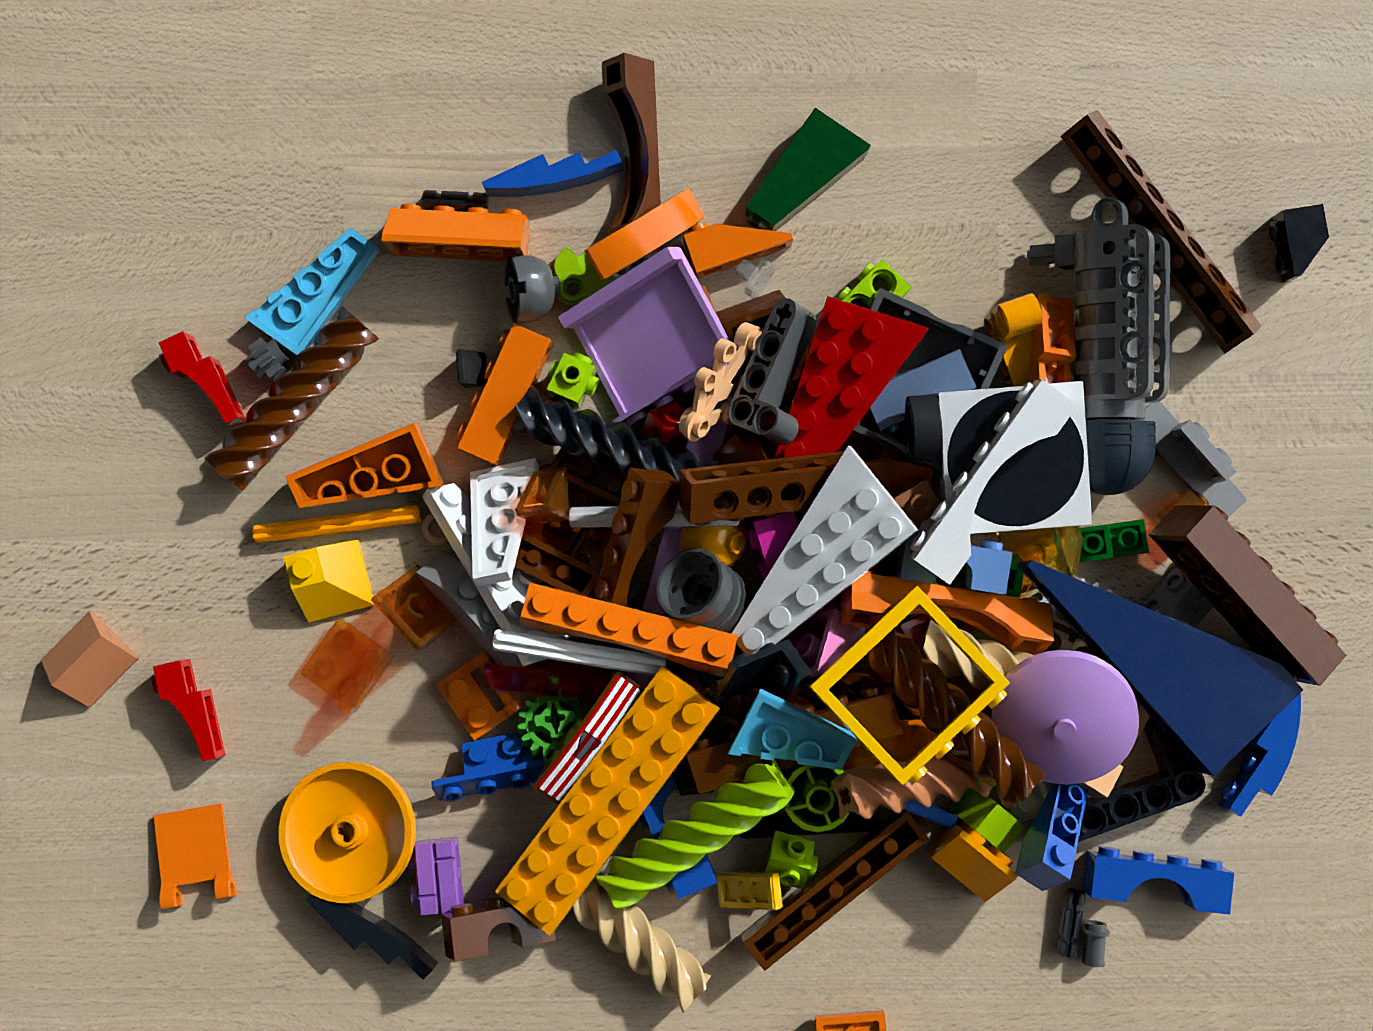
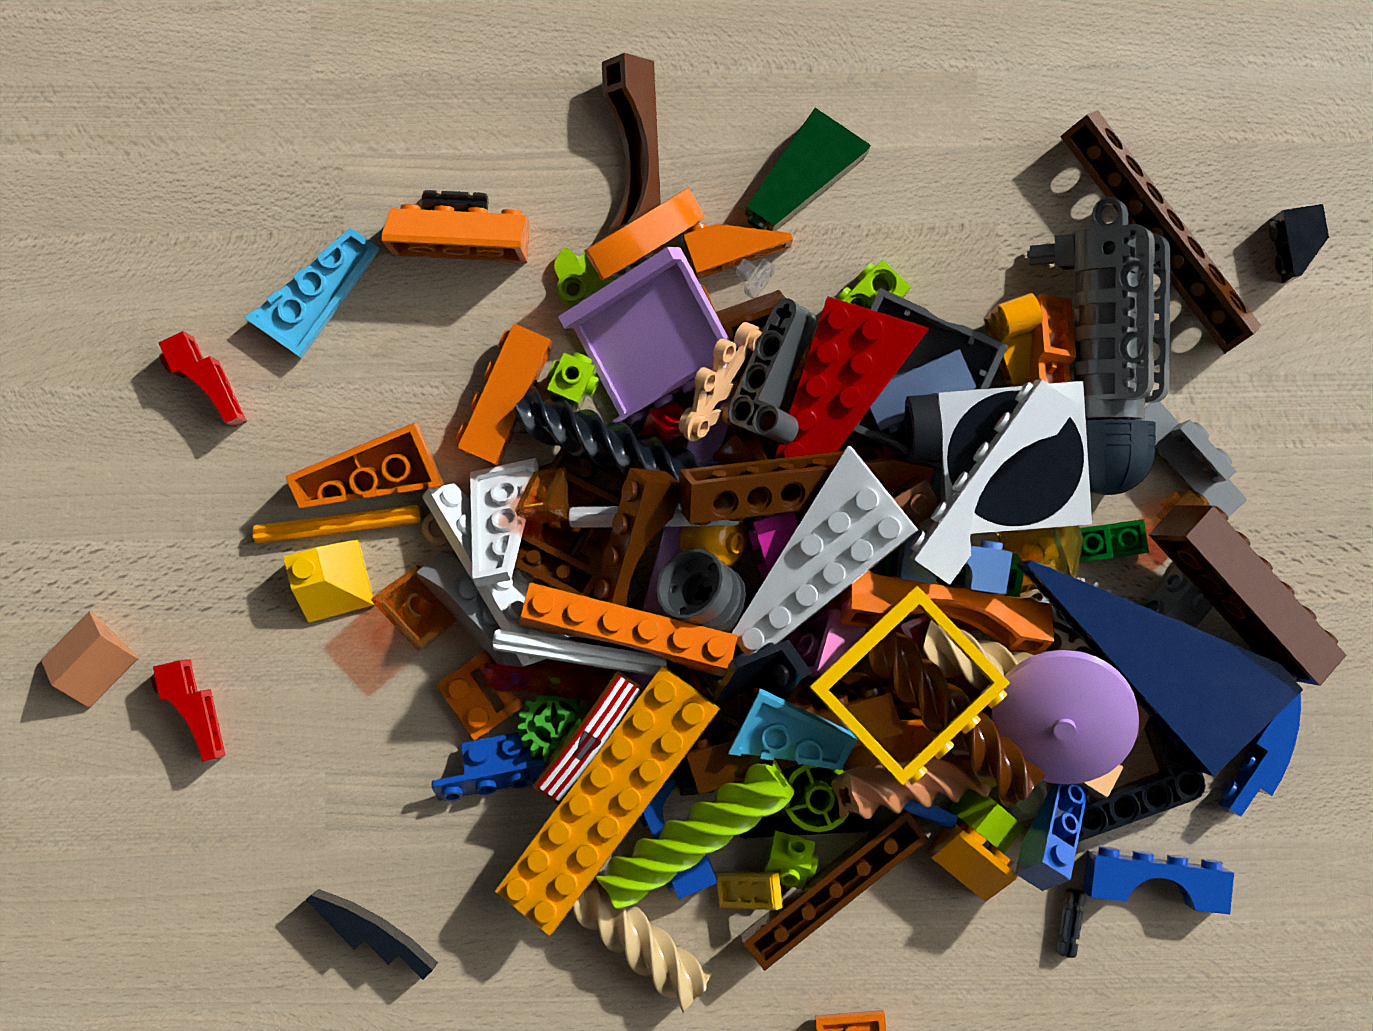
orange flag [153,803,237,909] -> none
reddish brown piece [204,306,379,491] -> none
dark grey gear [245,337,289,380] -> none
light orange dish [279,761,416,903] -> none
clear orange bracket [301,618,396,714] -> none
medium lavender brick [408,837,464,915] -> none
reddish brown arch [441,897,556,962] -> none
pearl dark grey slope [456,349,488,388] -> none
blue slope [482,150,623,197] -> none
dark grey cylinder [504,255,561,323] -> none
dark grey pin [1081,920,1110,967] -> none

